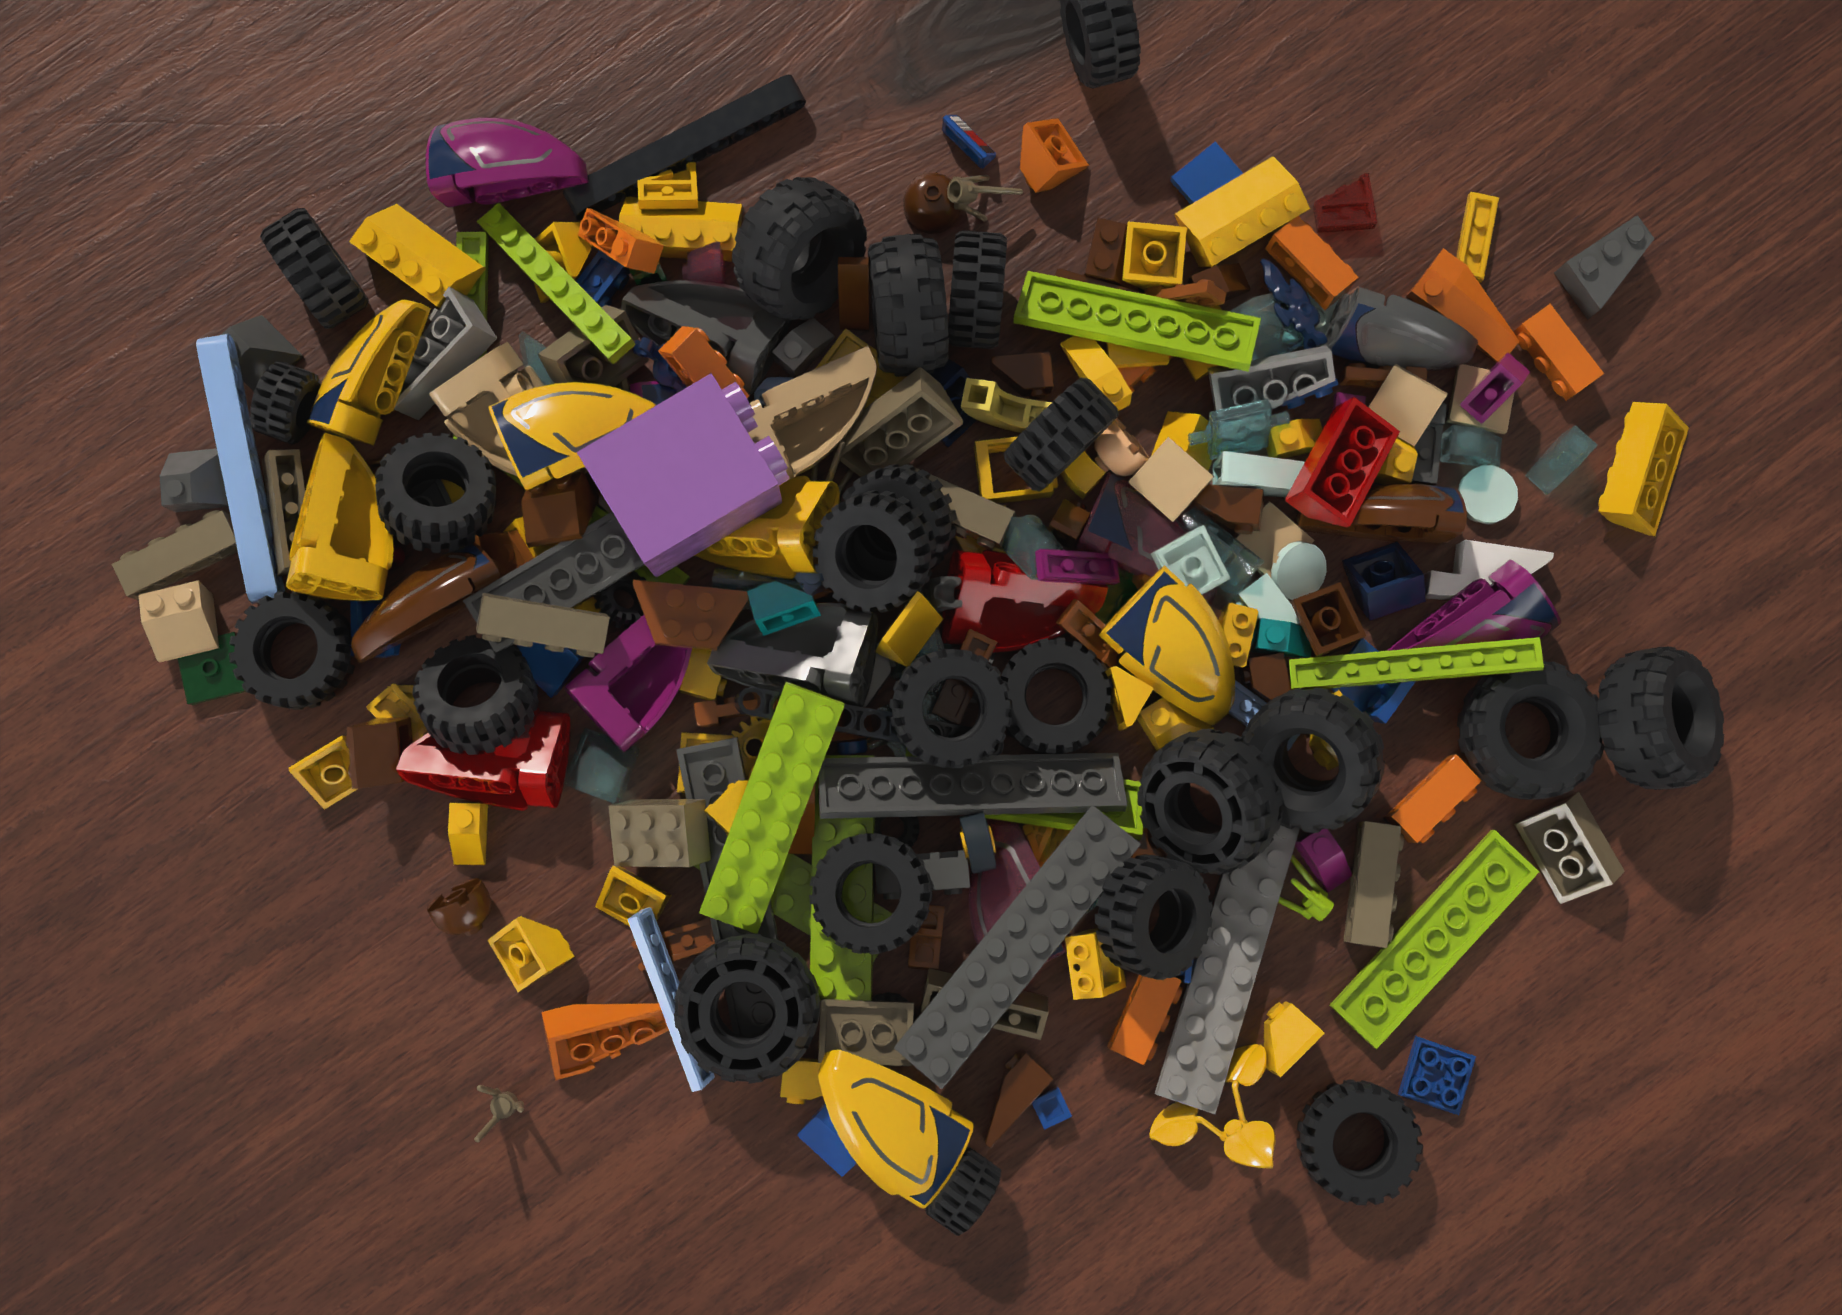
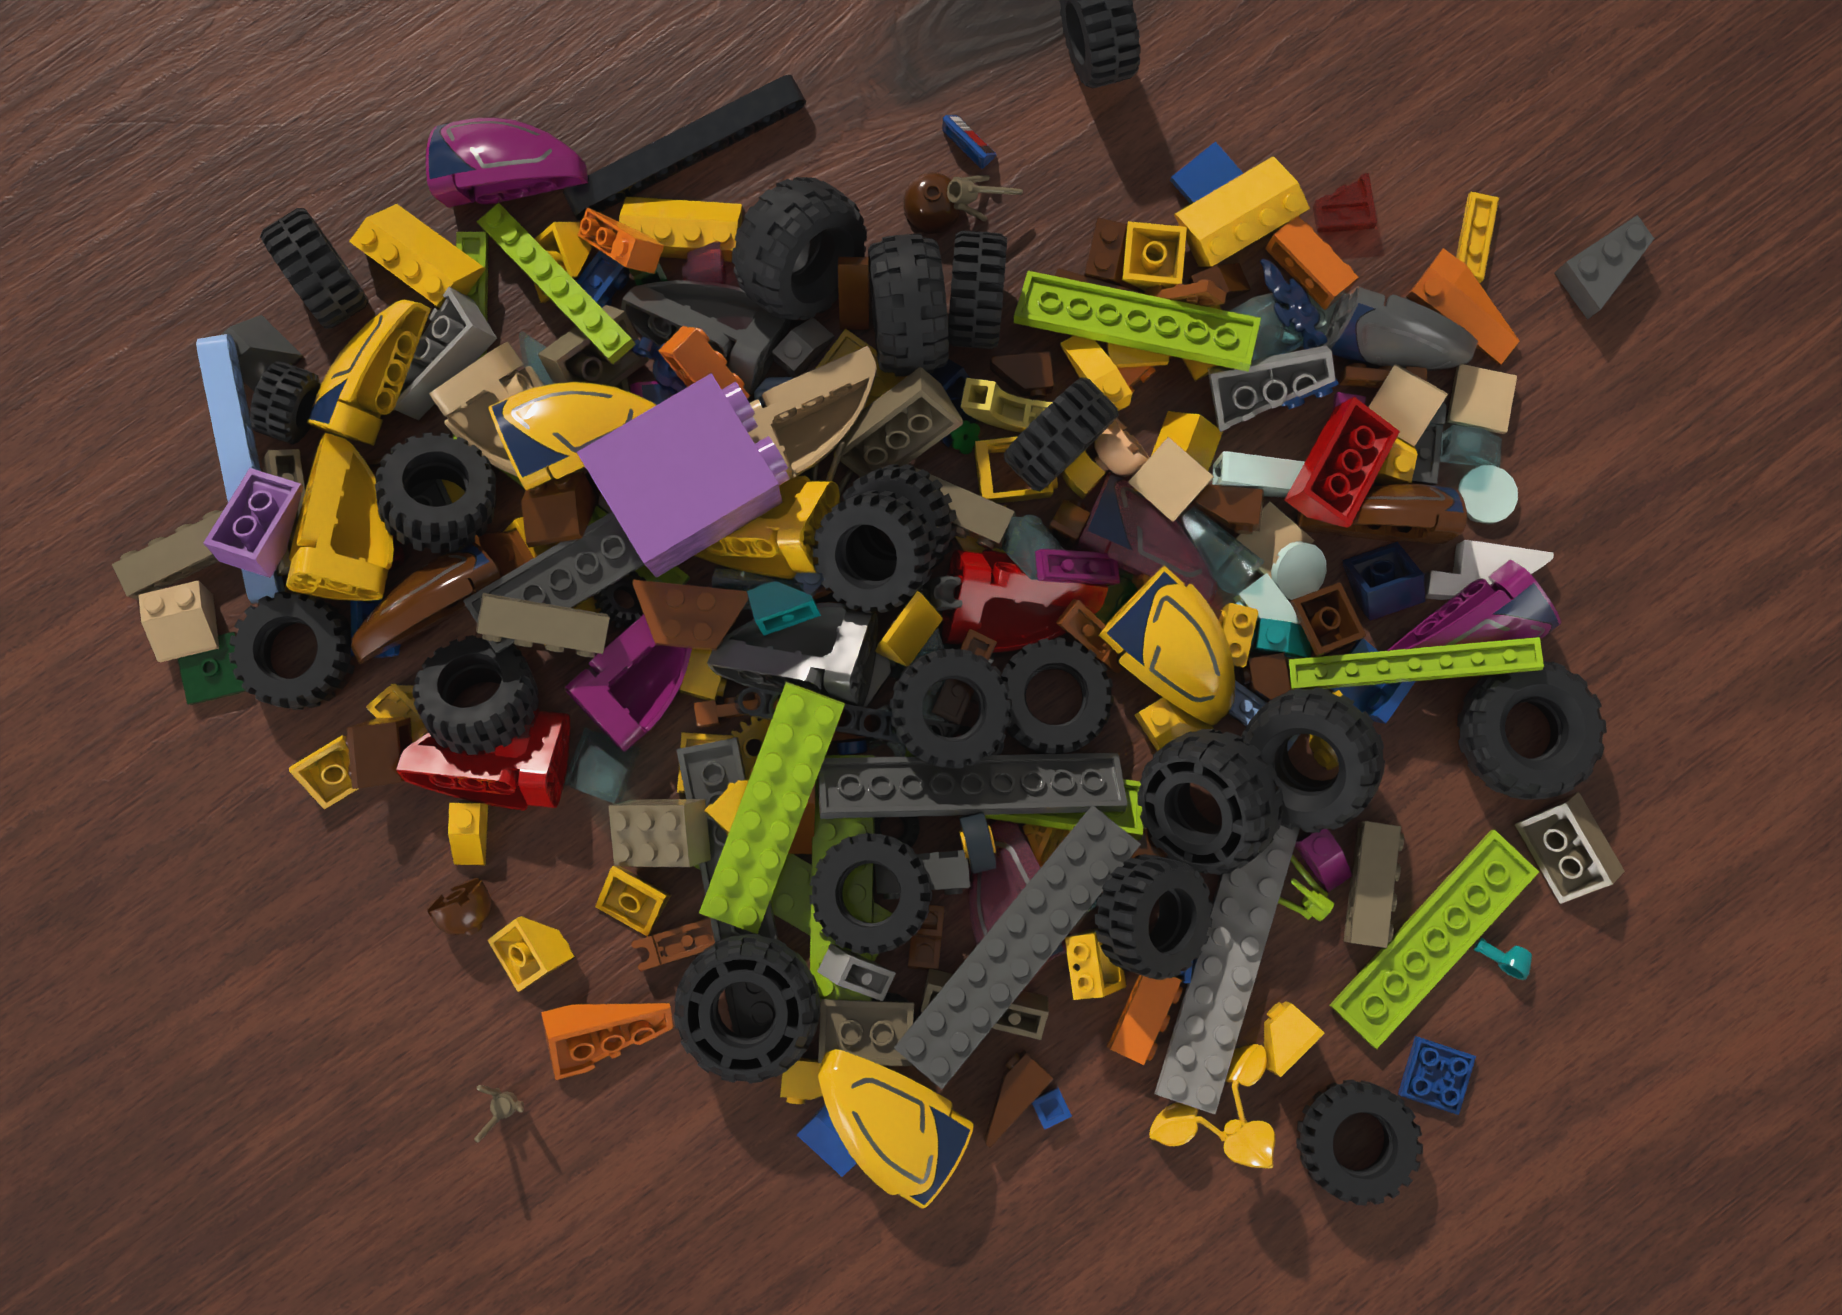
dark grey slope [159,448,229,513] -> none
blue tile [516,642,585,698] -> none
light blue tile [627,907,715,1092] -> none
yellow wing [637,162,698,210] -> none
black tyre [925,1147,1001,1236] -> none
orange slope [1020,118,1089,193] -> none
yellow slope [1106,666,1154,731] -> none
light aqua tile [1151,525,1231,595] -> none
clear light blue plate [1188,399,1290,460] -> none
yellow slope [1262,419,1323,459] -> none
orange brick [1384,754,1482,843] -> none
magenta slope [1460,352,1530,424] -> none
orange brick [1513,304,1604,401] -> none
clear light blue slope [1525,425,1597,495] -> none
black tyre [1597,646,1725,790] -> none
yellow slope [1598,402,1689,536] -> none
none -> medium lavender slope [203,468,303,578]
none -> light grey slope [817,943,896,1001]
none -> green plant [950,420,980,454]
none -> teal bar [1473,937,1532,980]

